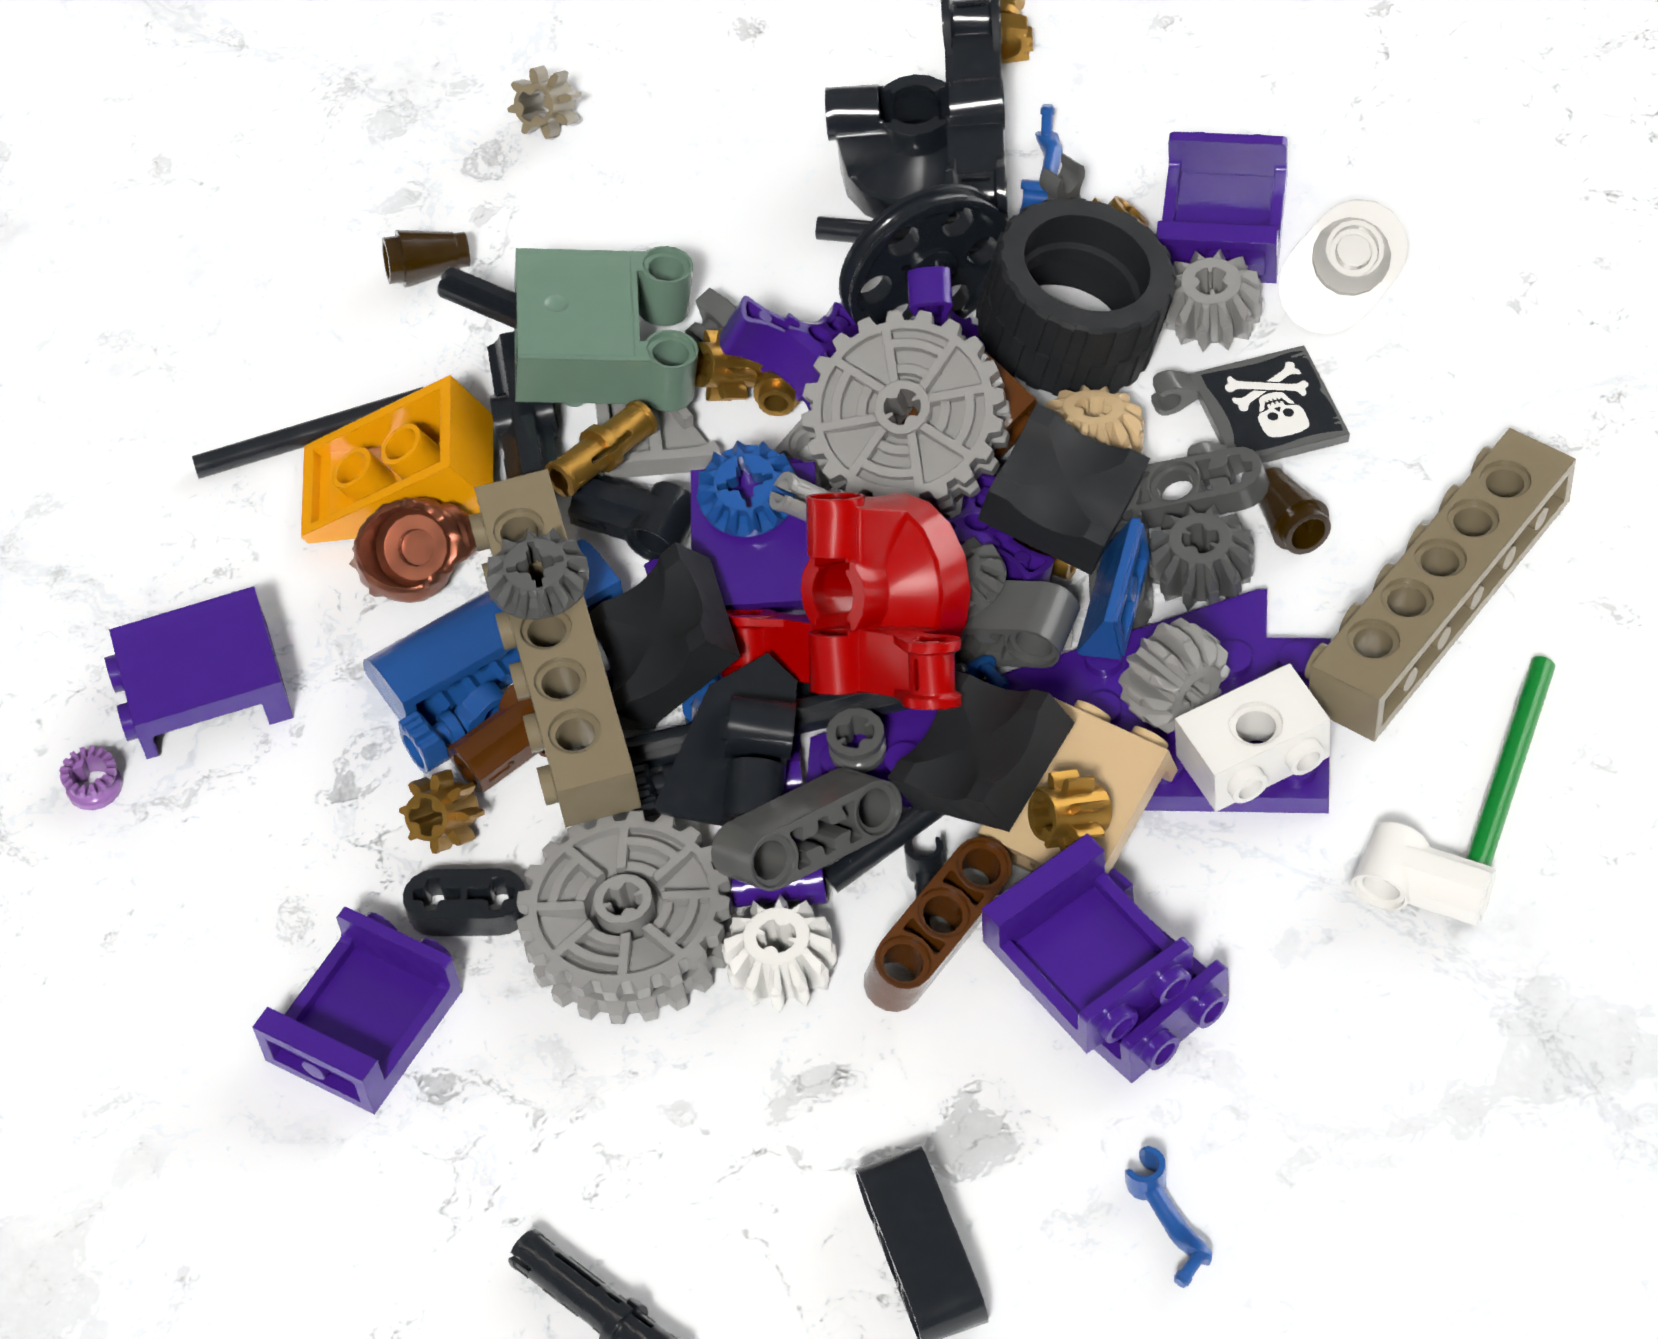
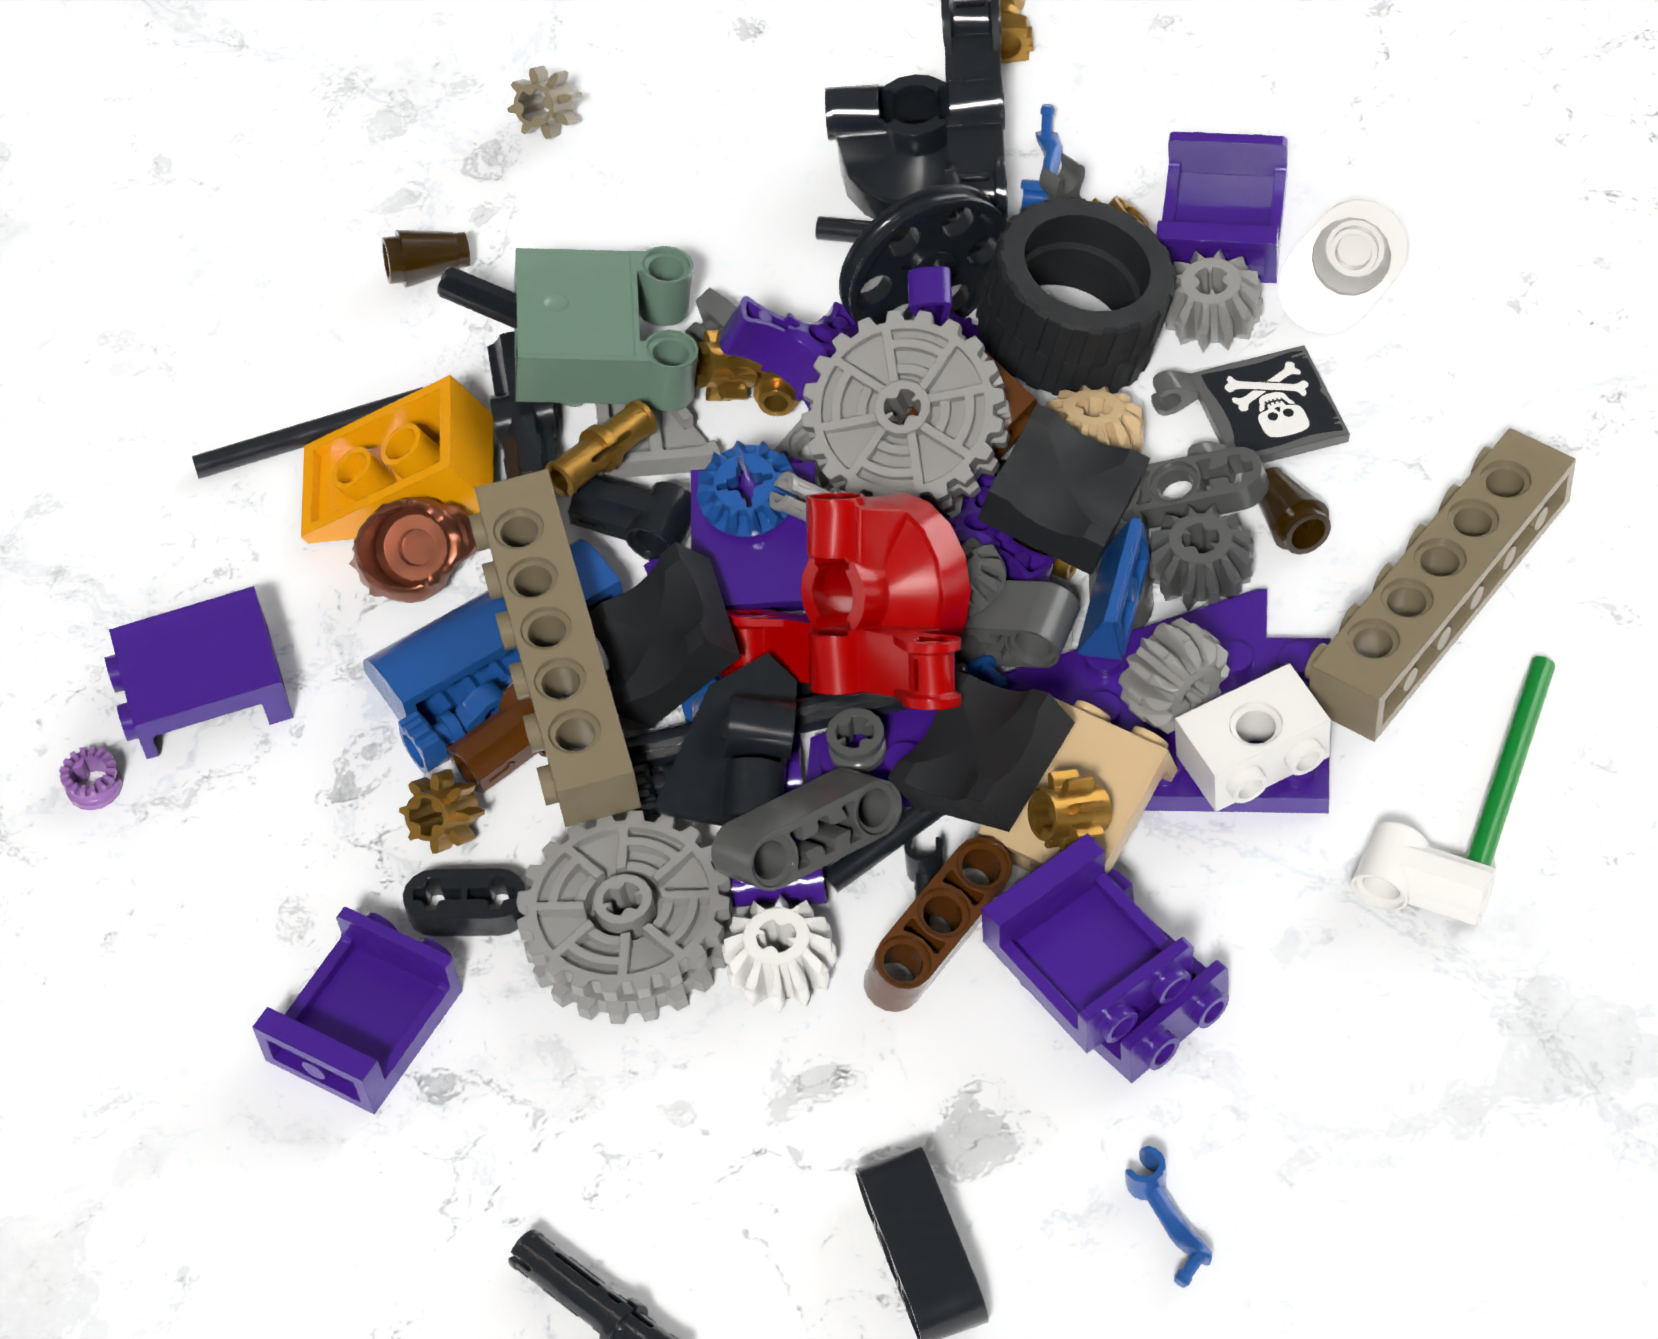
dark grey gear [485,528,589,620] -> none

